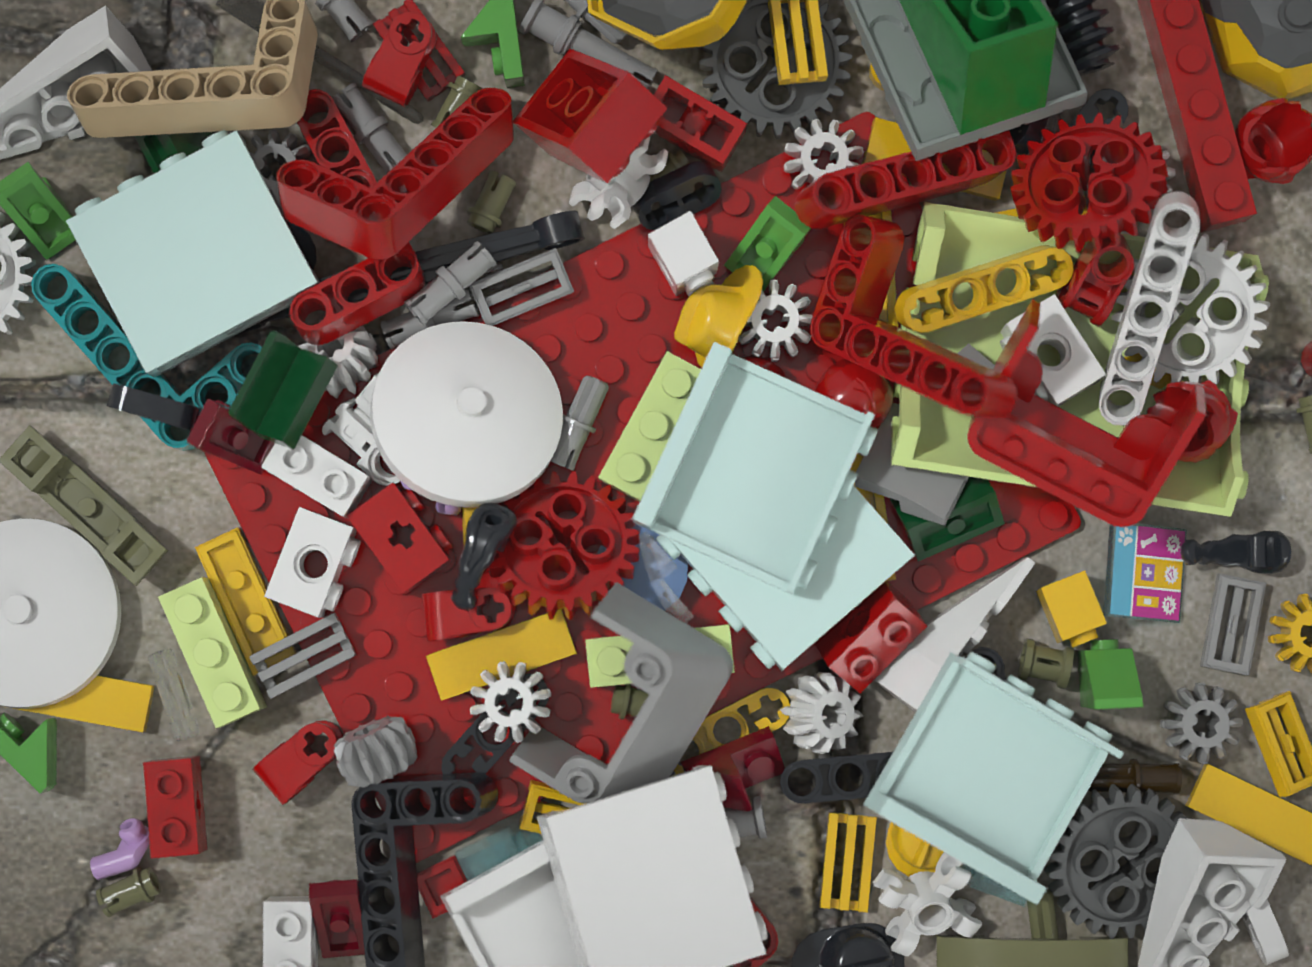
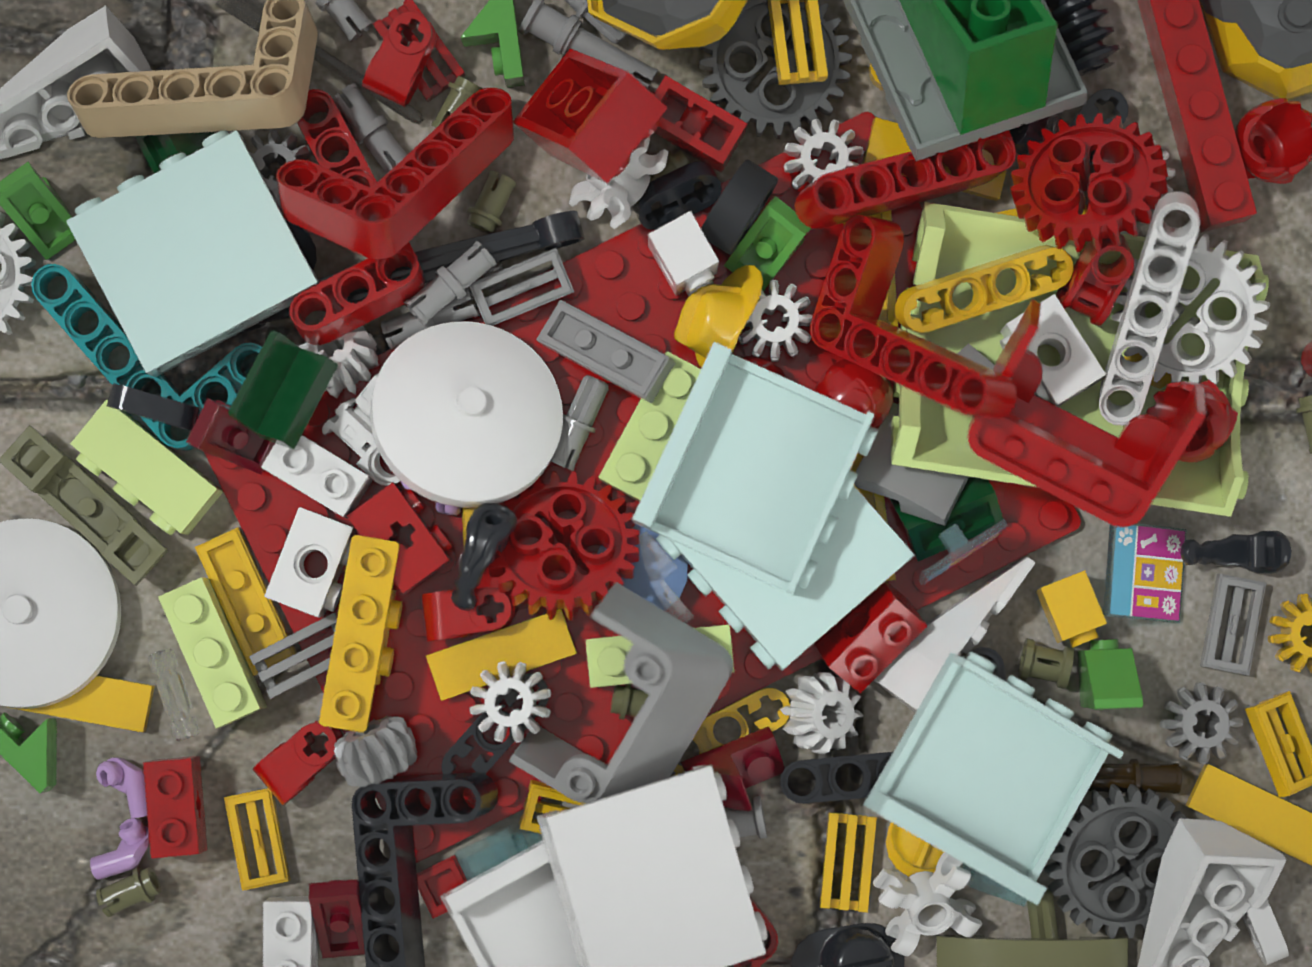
none -> yellowish green brick [70,400,223,536]
none -> lavender arm [96,757,147,818]
none -> yellow tile [224,788,291,891]
none -> yellow bracket [319,535,402,732]
none -> light grey tile [536,300,676,404]
none -> black tyre [701,159,778,255]
none -> clear light blue piece [918,519,1008,586]

